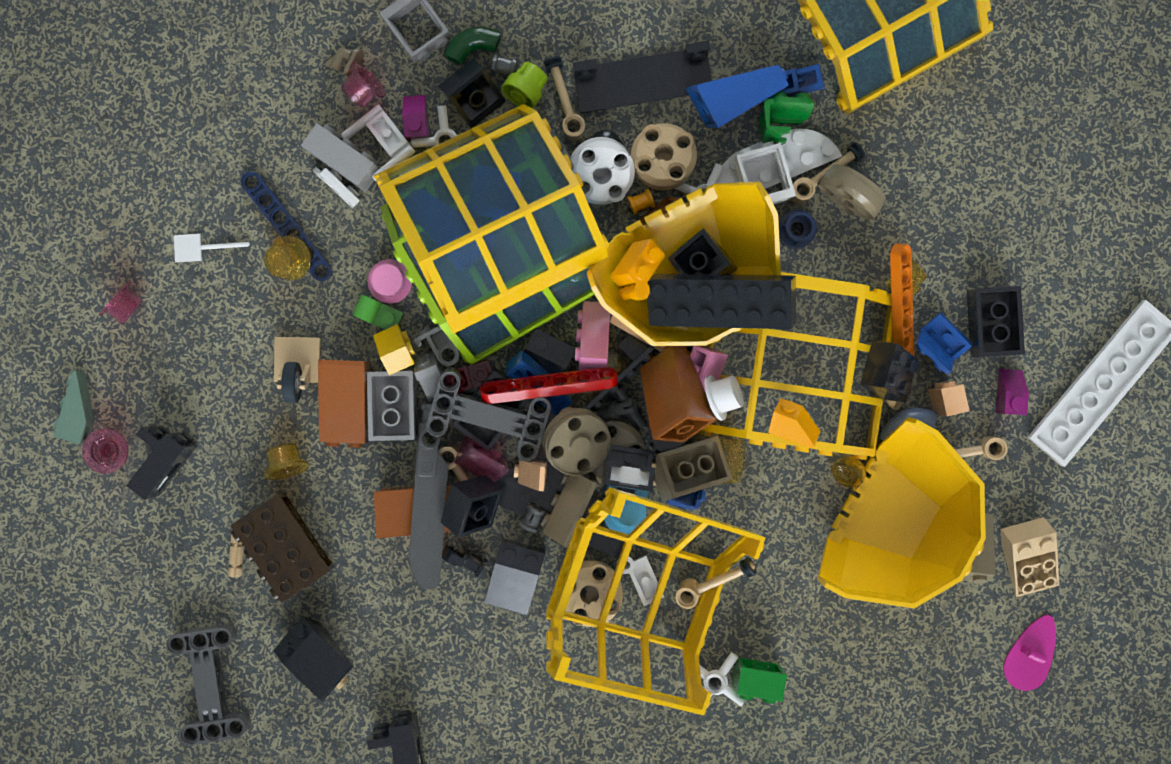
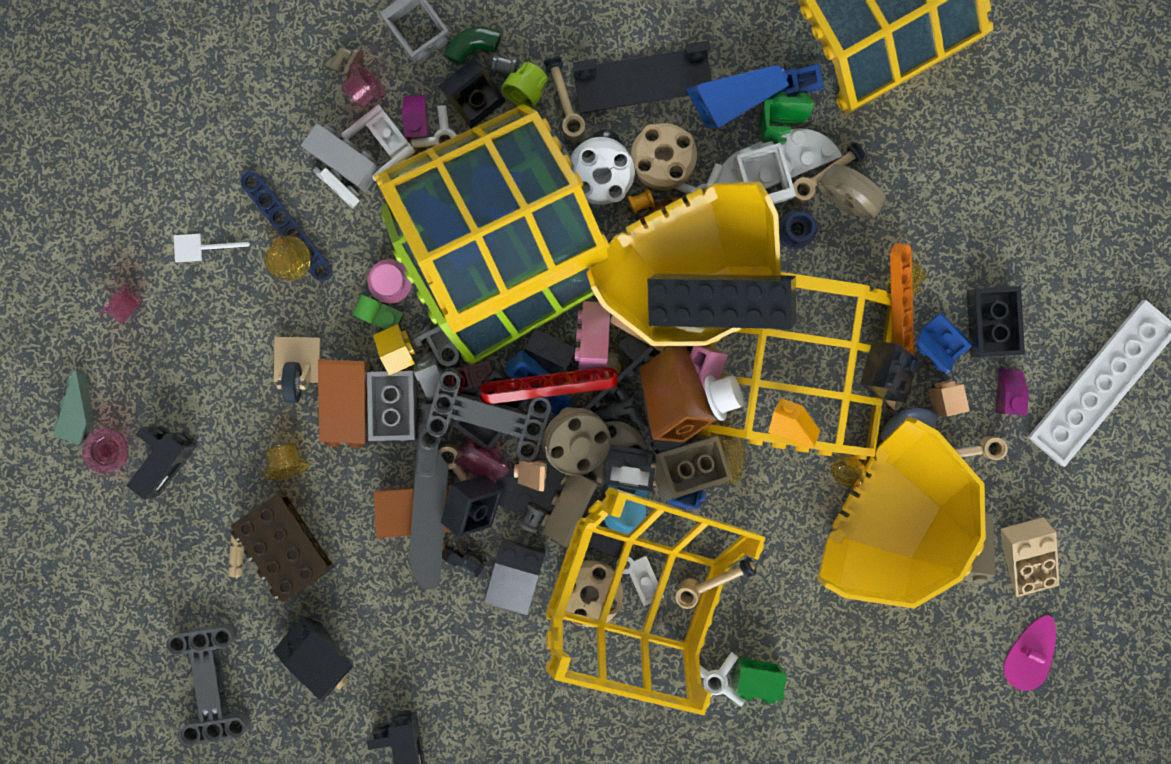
light orange hinge [610,239,665,300] -> none
black slope [668,228,738,275] -> none

